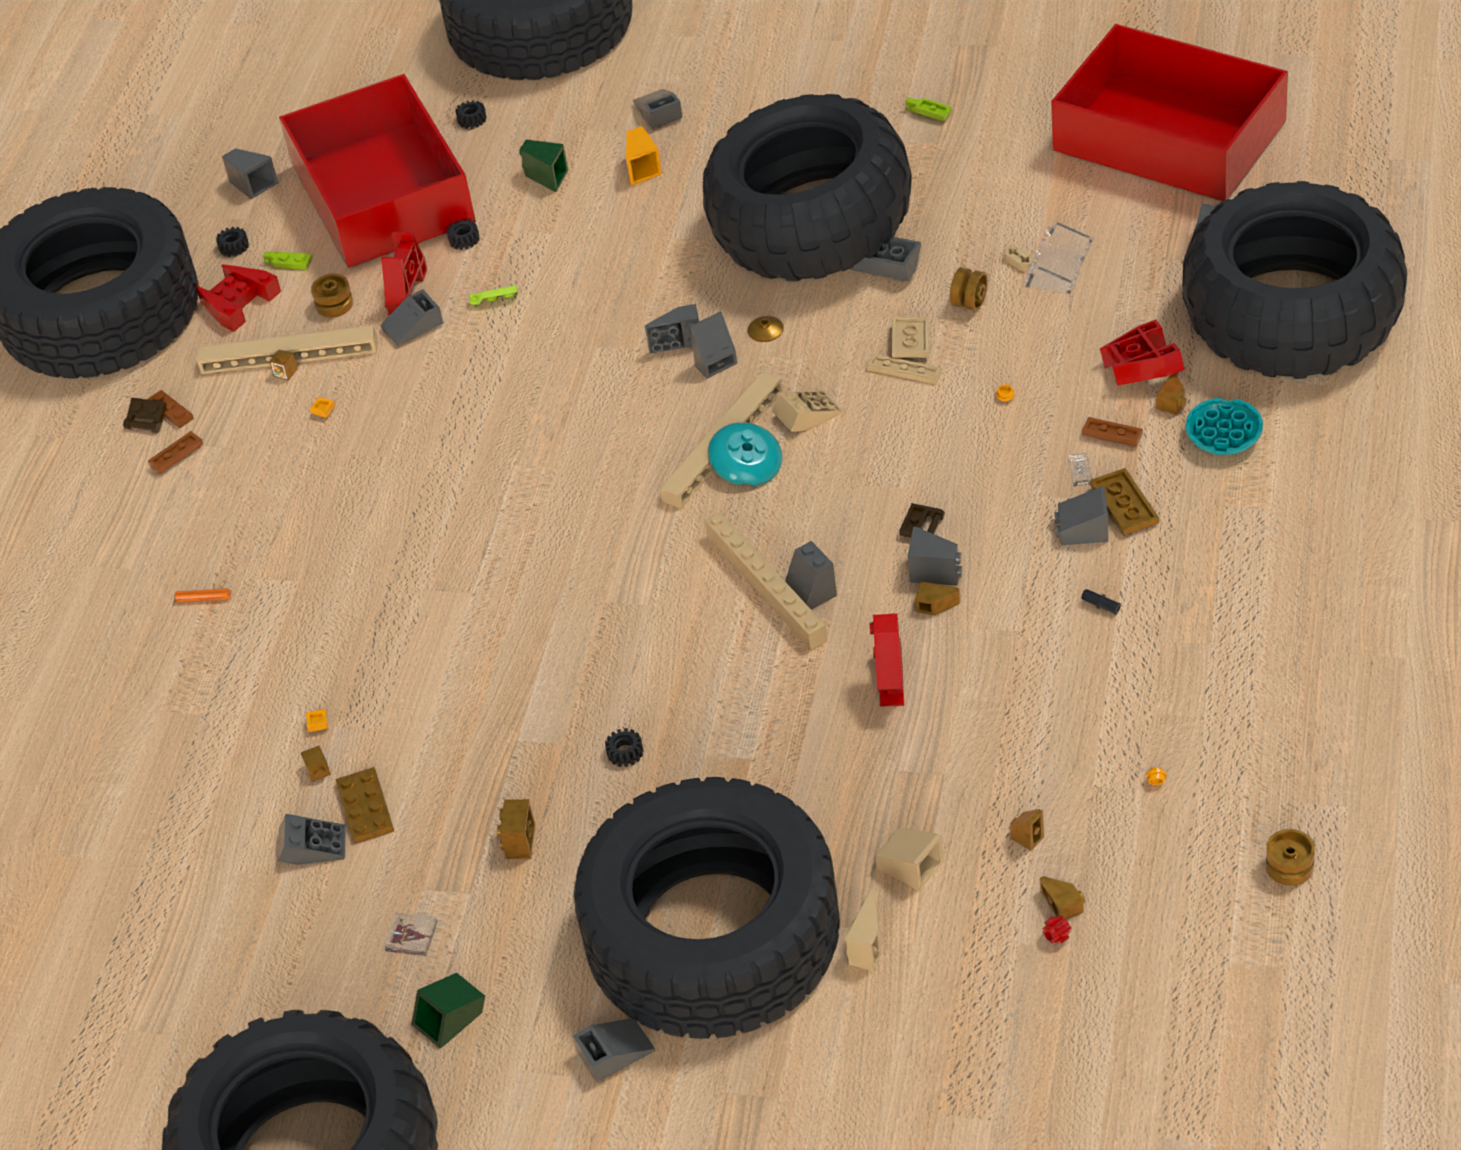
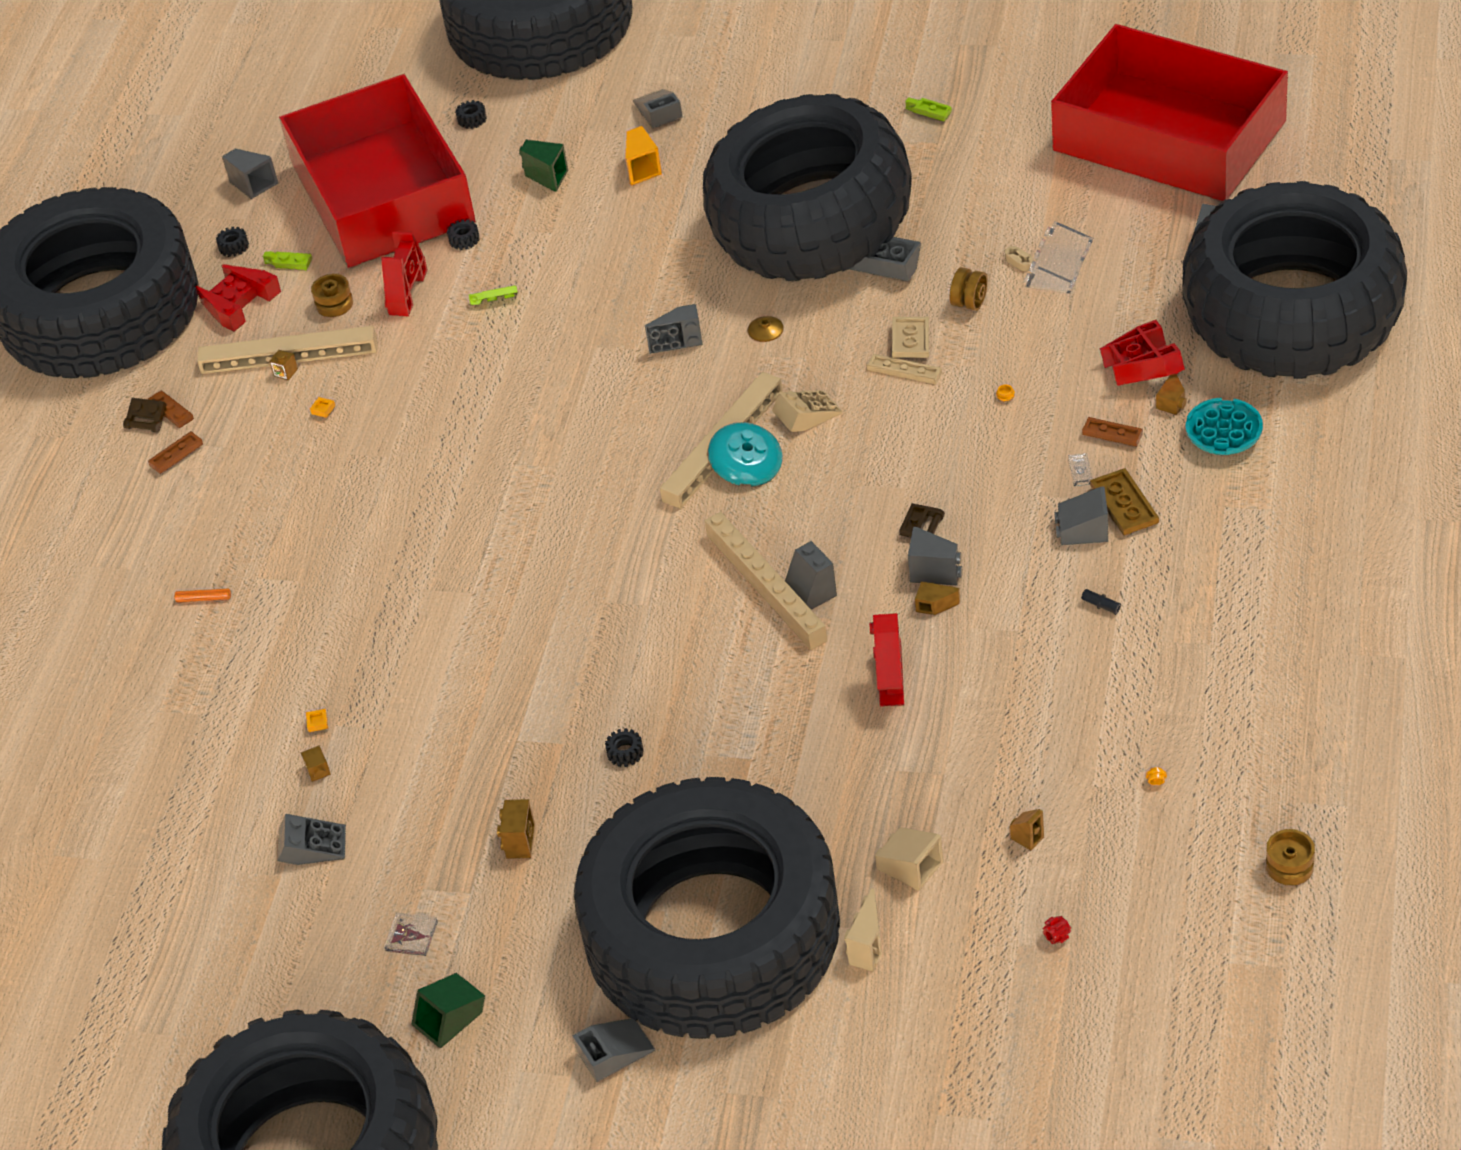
pearl gold plate [335,767,394,844] -> none
dark grey slope [380,289,443,346] -> none
dark grey slope [689,311,738,379] -> none
pearl gold slope [1040,876,1085,920] -> none

